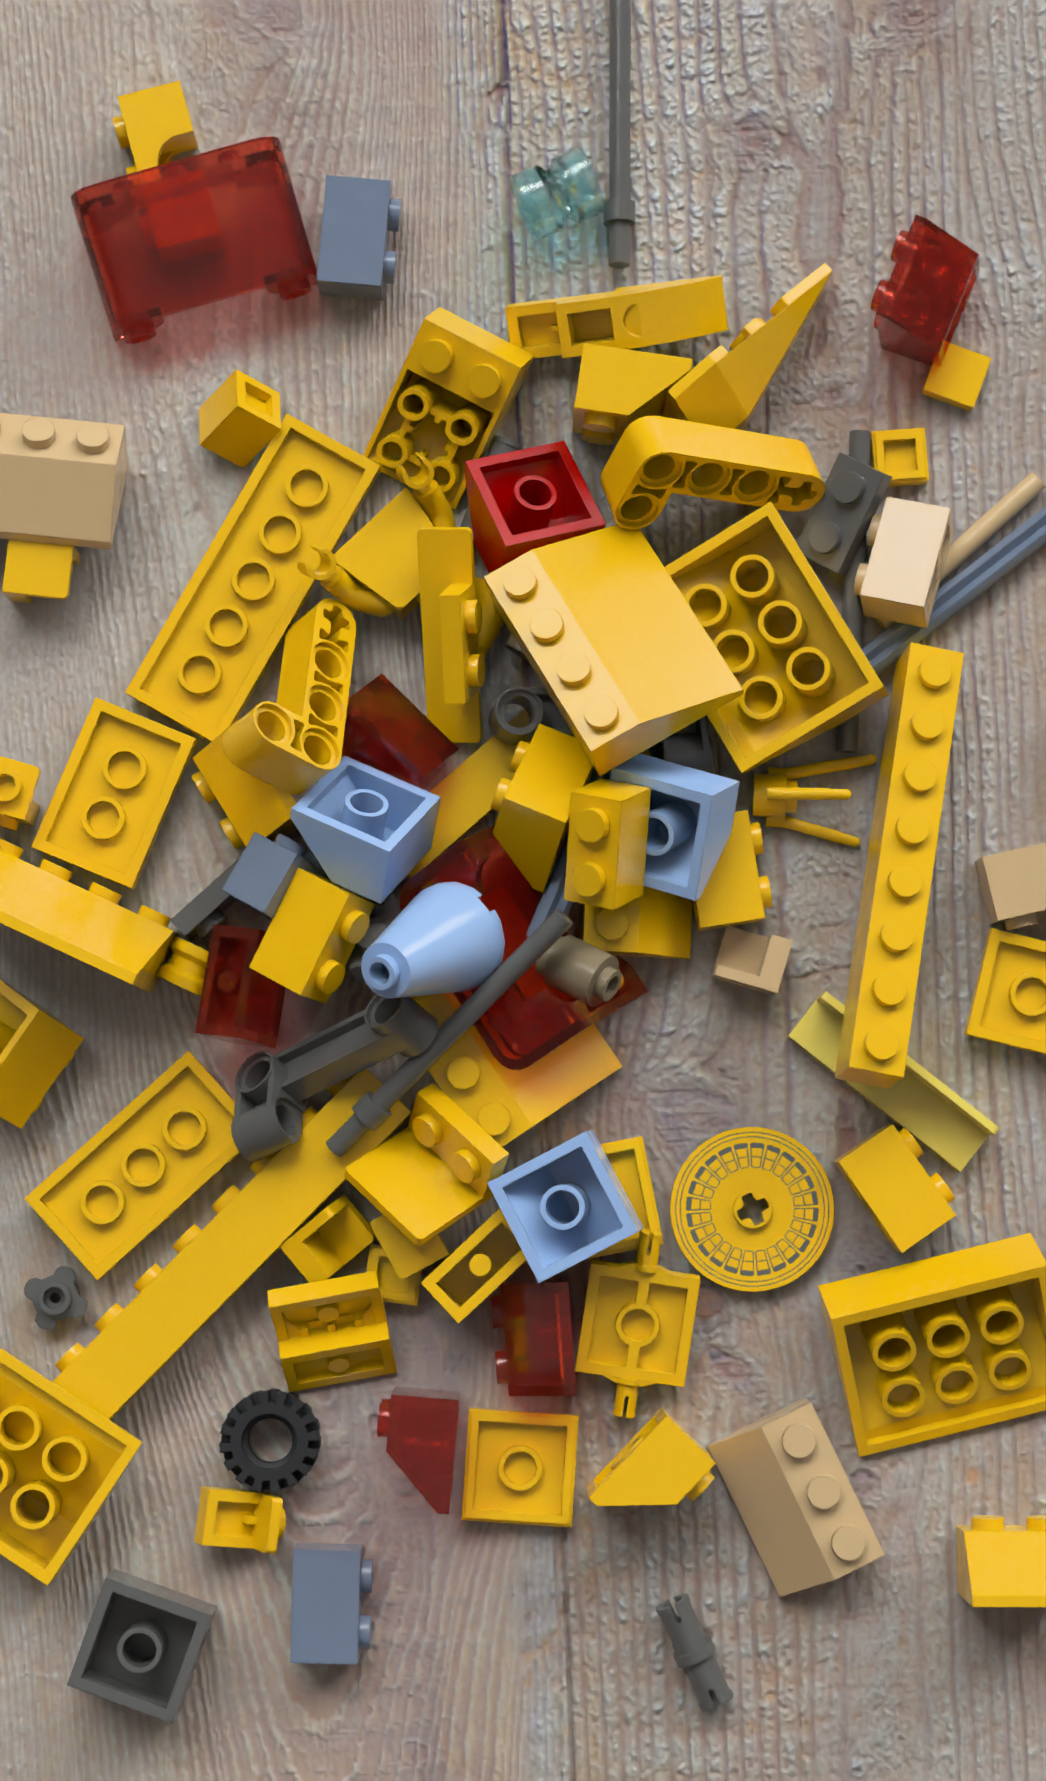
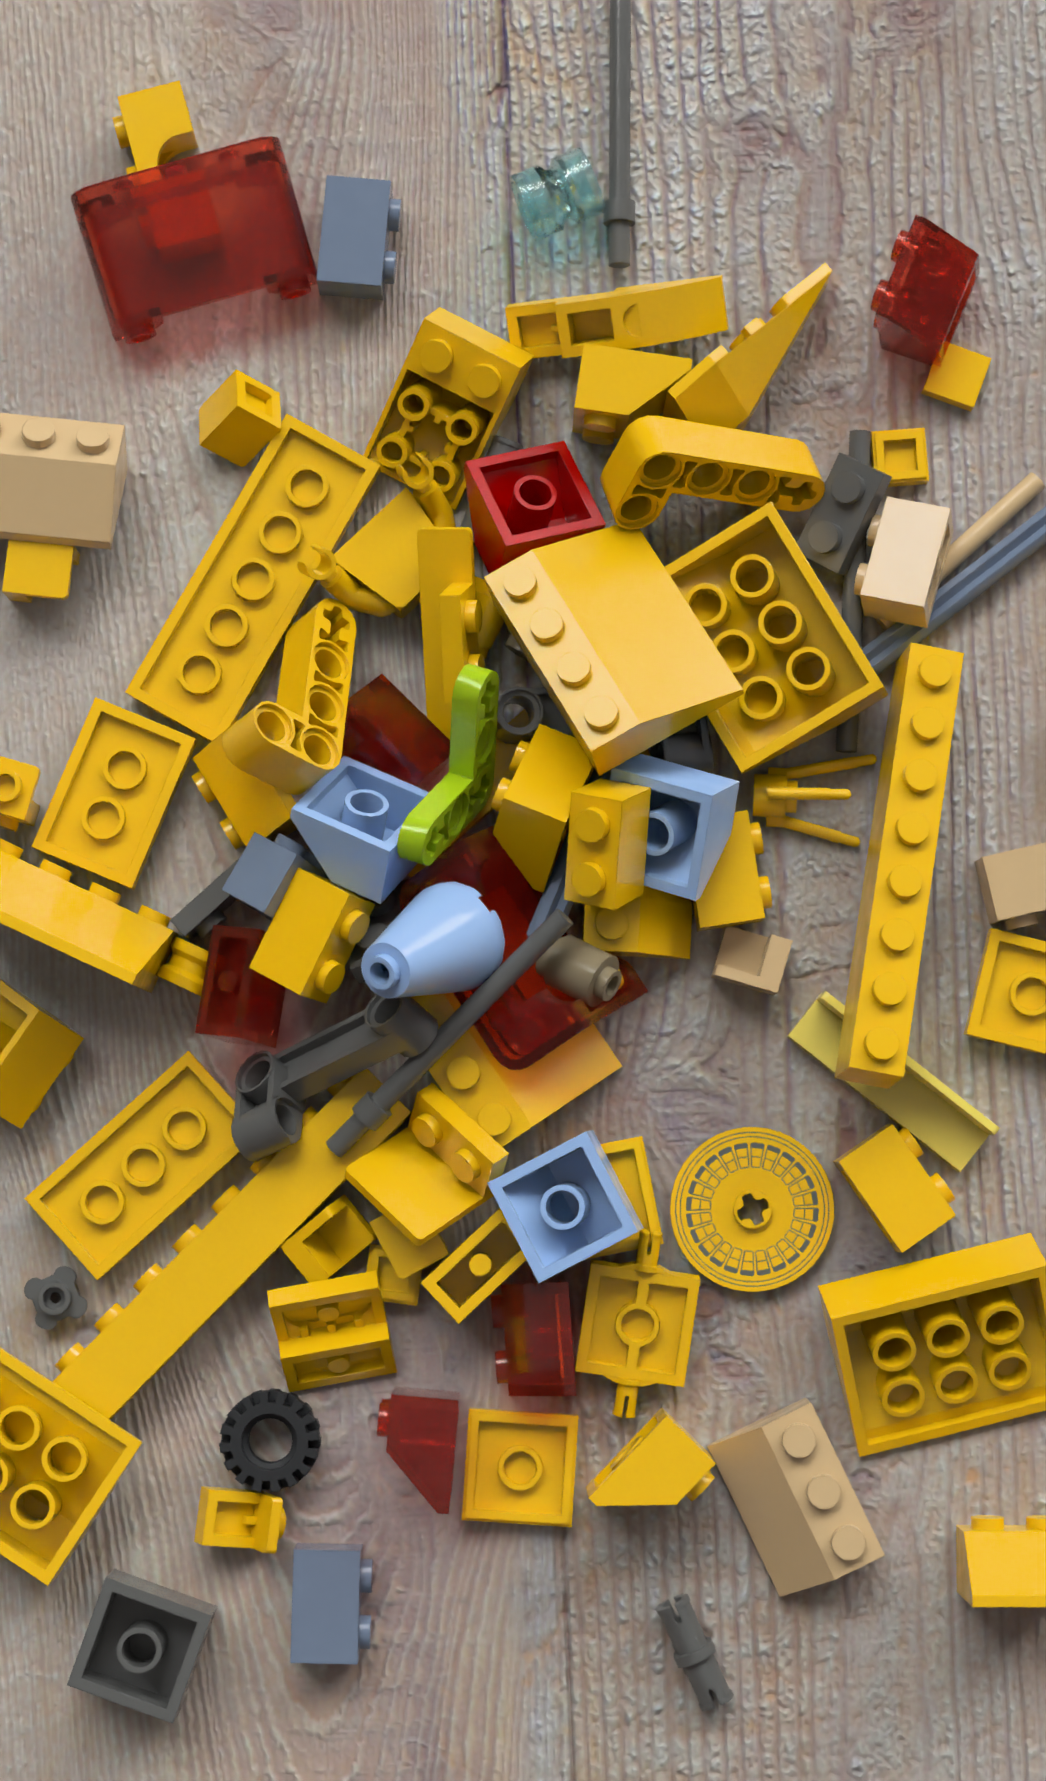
none -> lime beam [397,663,499,866]

